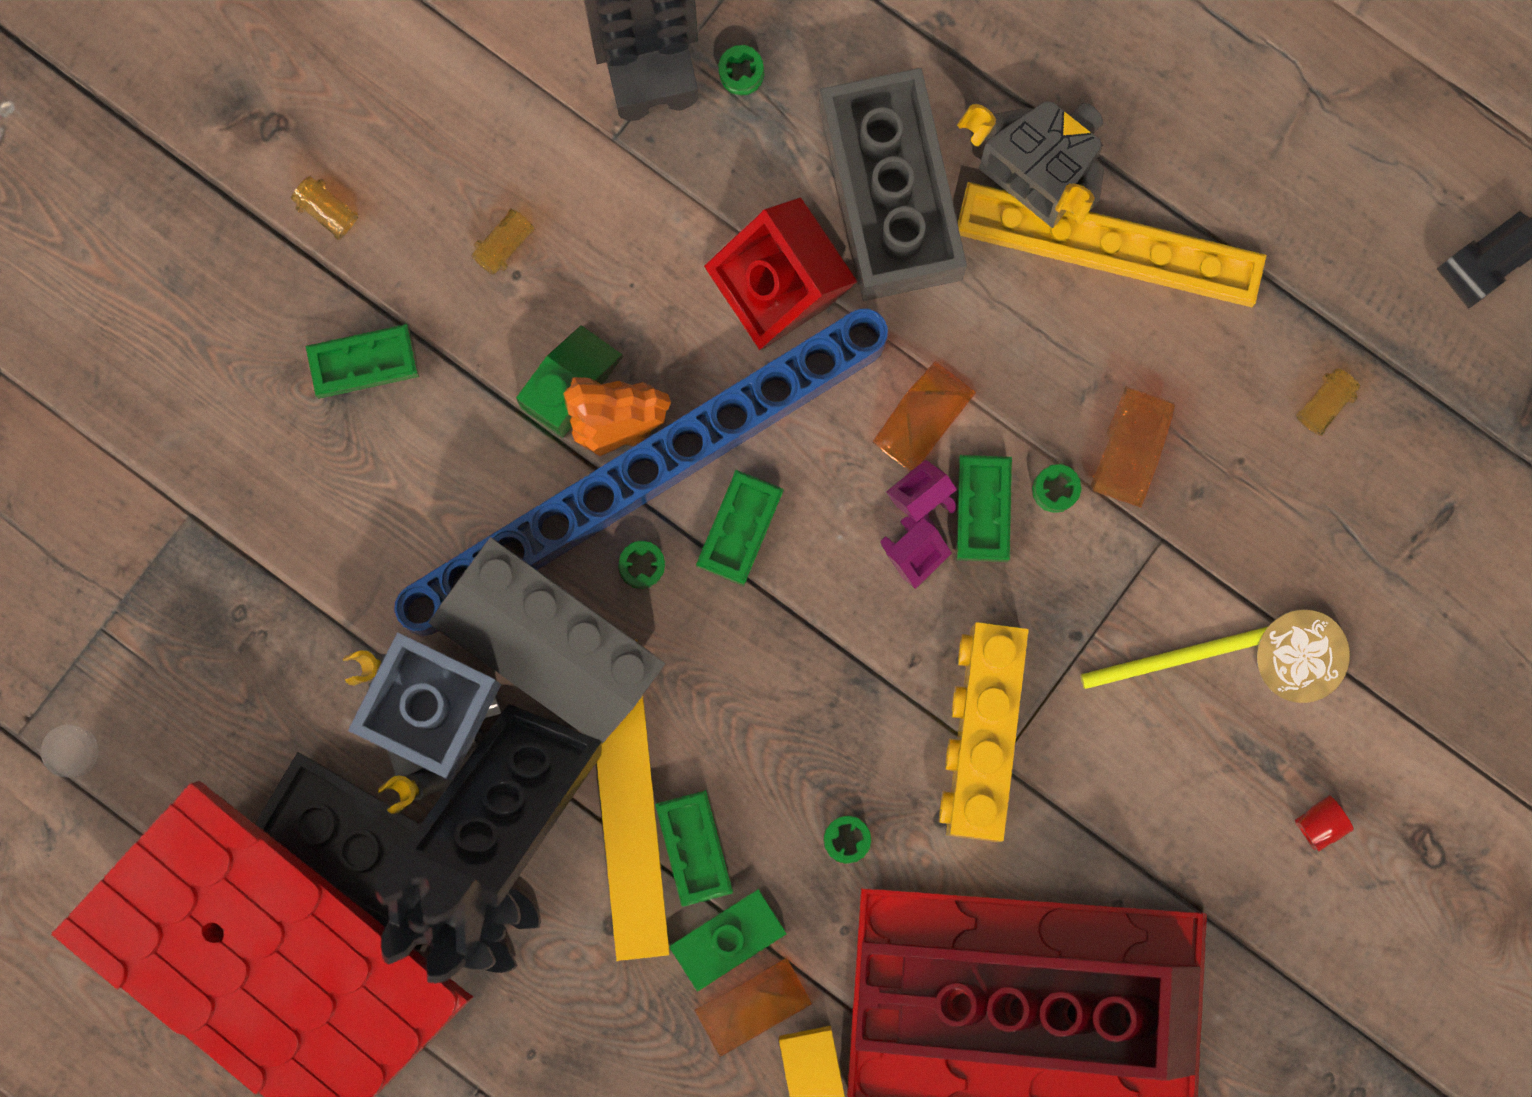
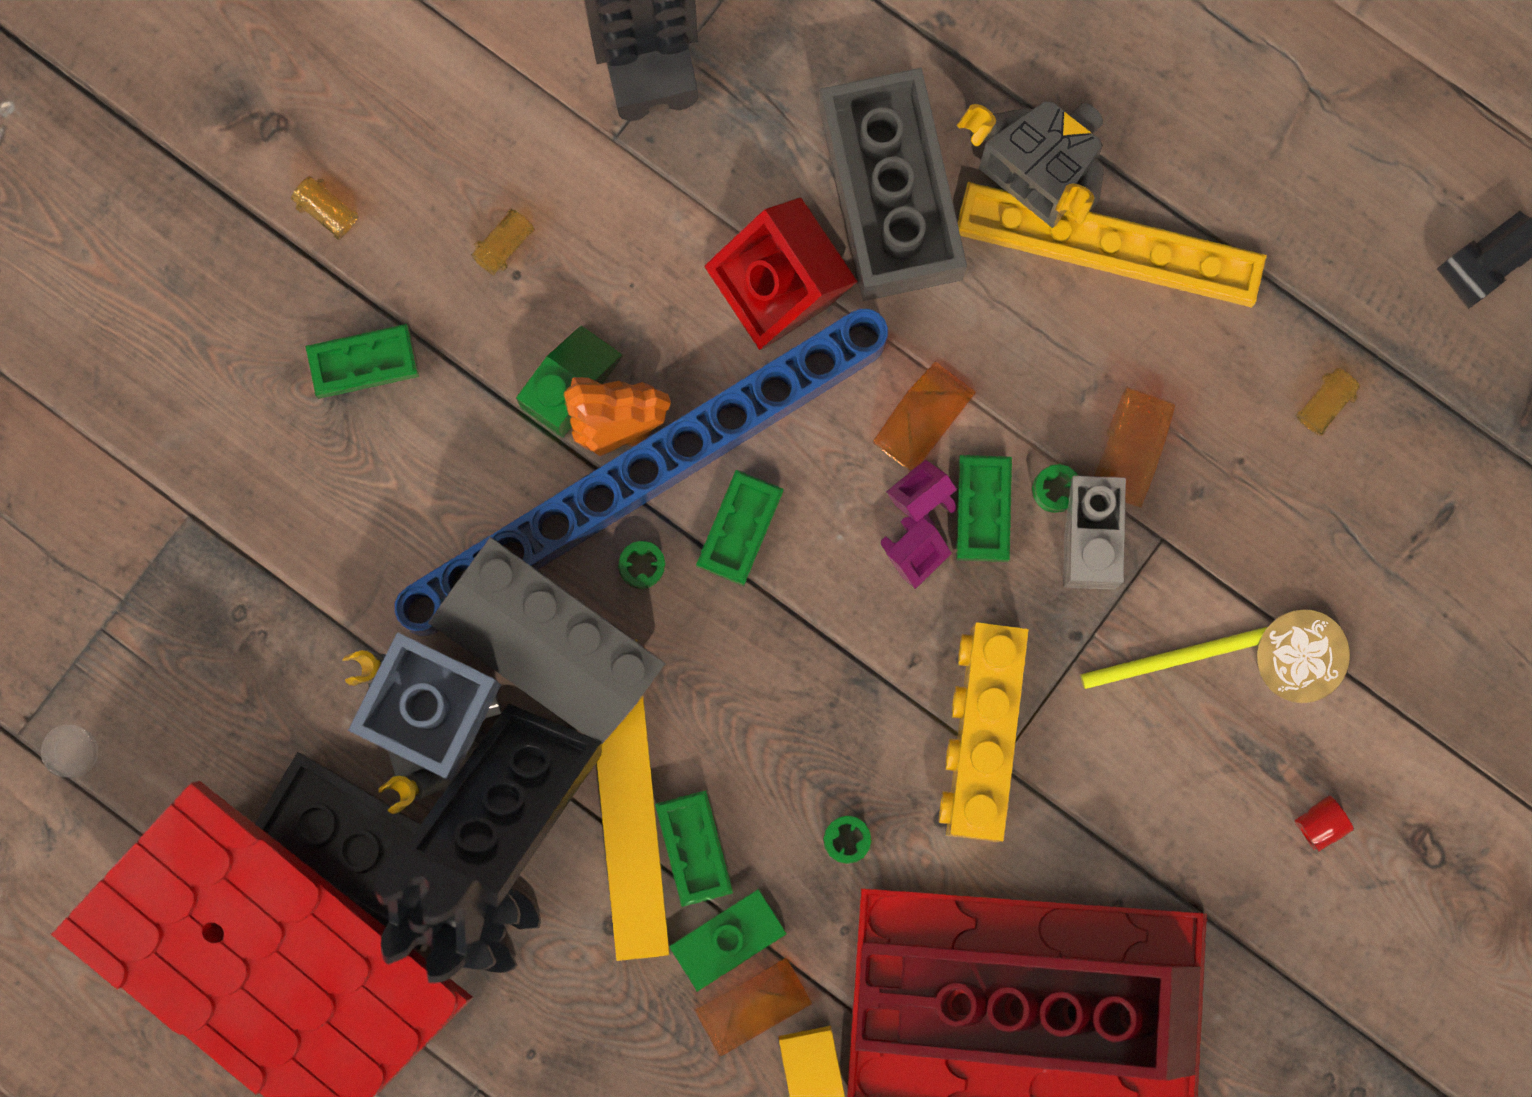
green bush [718,45,765,95] -> none
none -> light grey slope [1063,476,1126,590]

